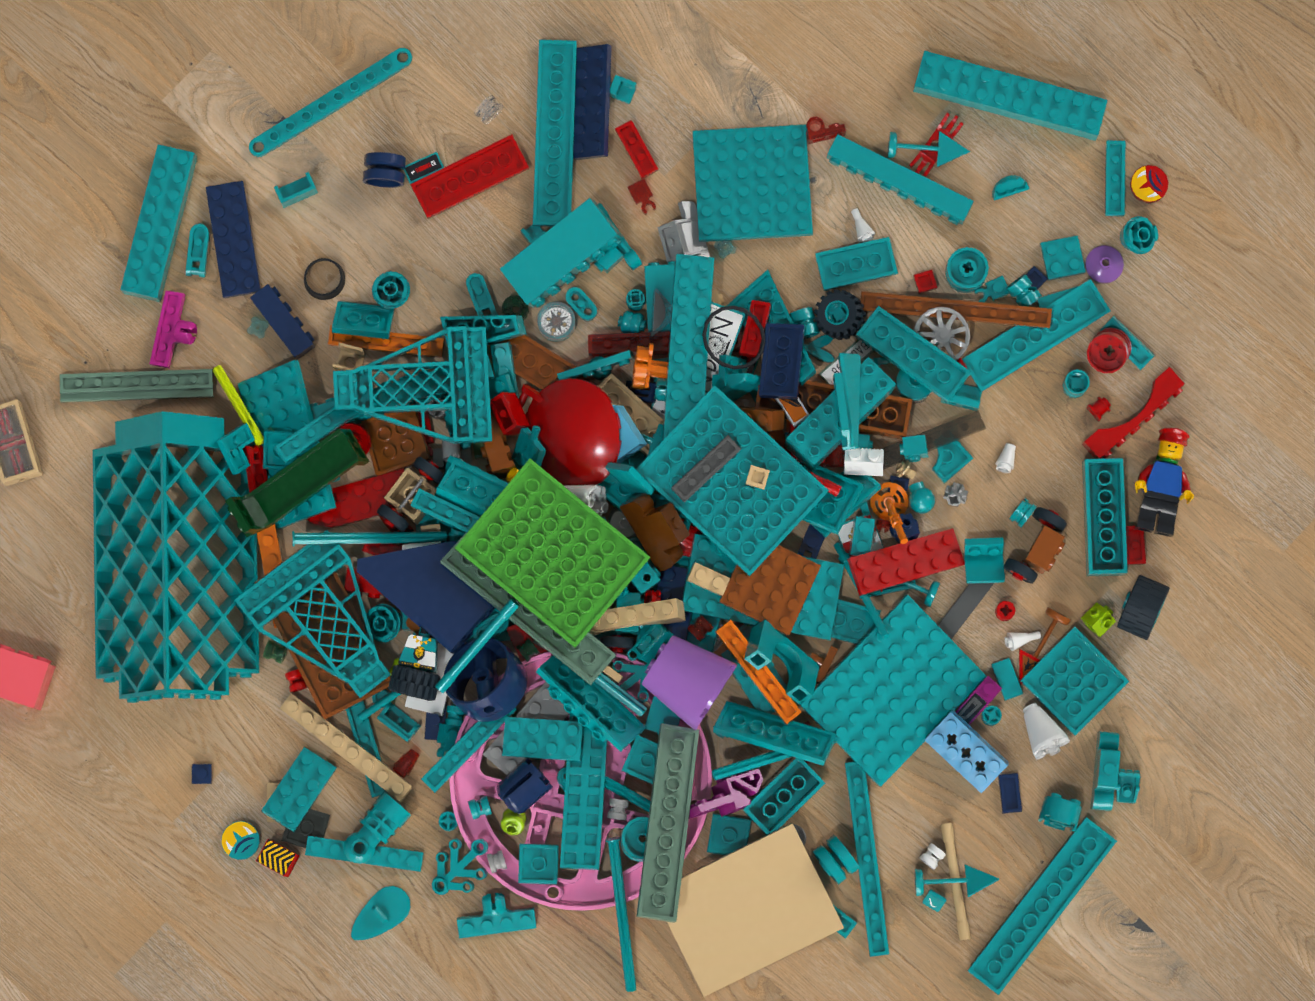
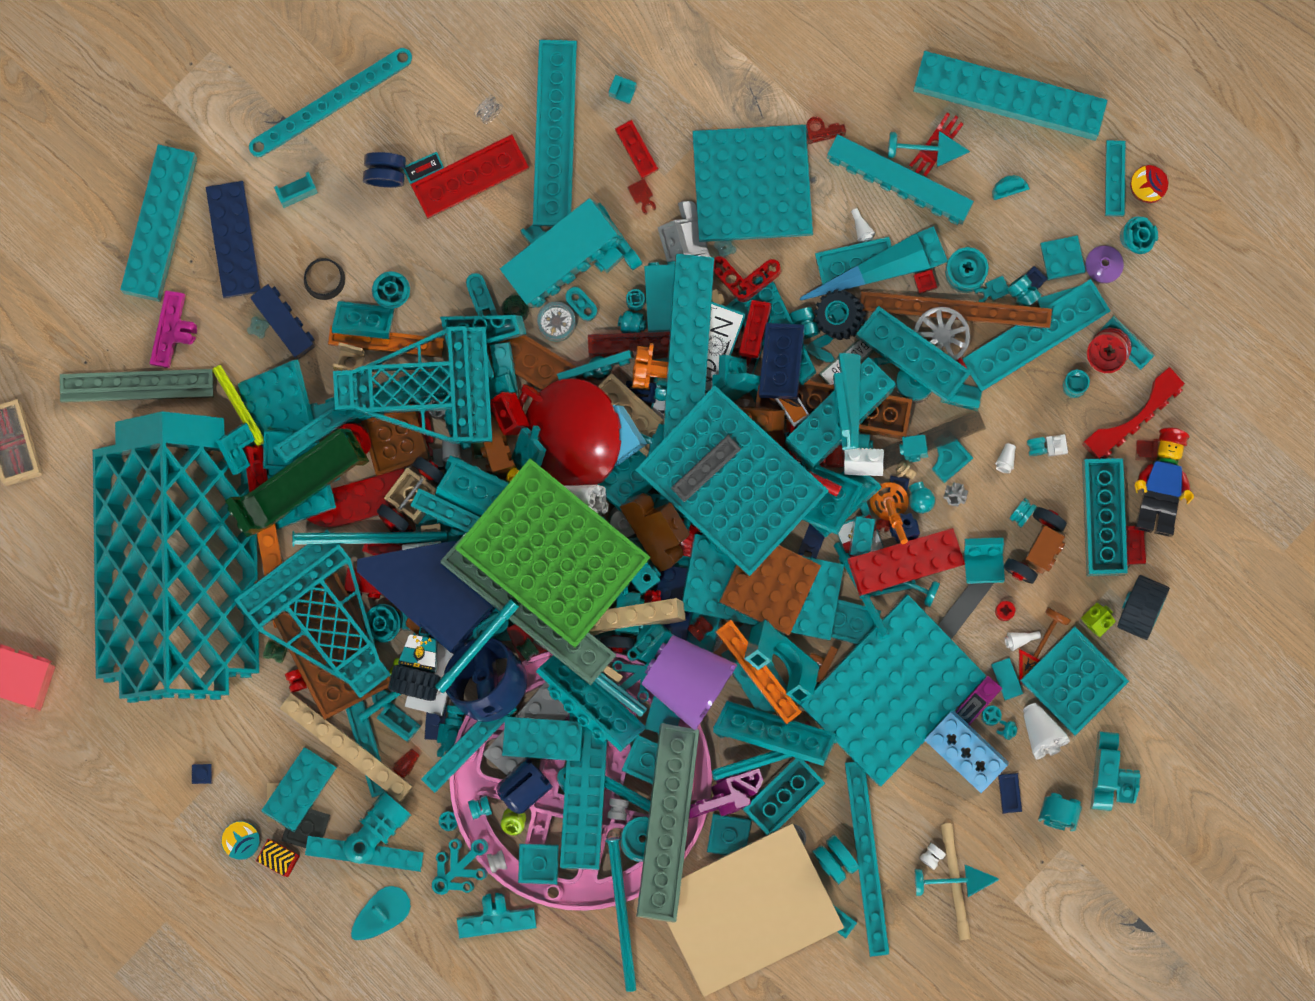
teal plate [186,224,210,278] -> none
dark blue plate [573,44,612,160] -> none
teal tile [605,462,655,495] -> none
tile [651,288,672,337] -> none
tan plate [686,562,730,596] -> none
black piece [702,306,766,370] -> none
tan plate [745,465,770,490] -> none
teal slope [922,890,947,912] -> none
teal plate [967,817,1117,995] -> none
red brick [1086,397,1111,422] -> none
none -> red beam [713,256,781,302]
none -> teal plate [800,226,948,300]
none -> teal plate [996,720,1017,740]
none -> teal wheel [1026,437,1048,456]
none -> white tile [1045,434,1068,457]
none -> clear red panel [1135,439,1158,461]

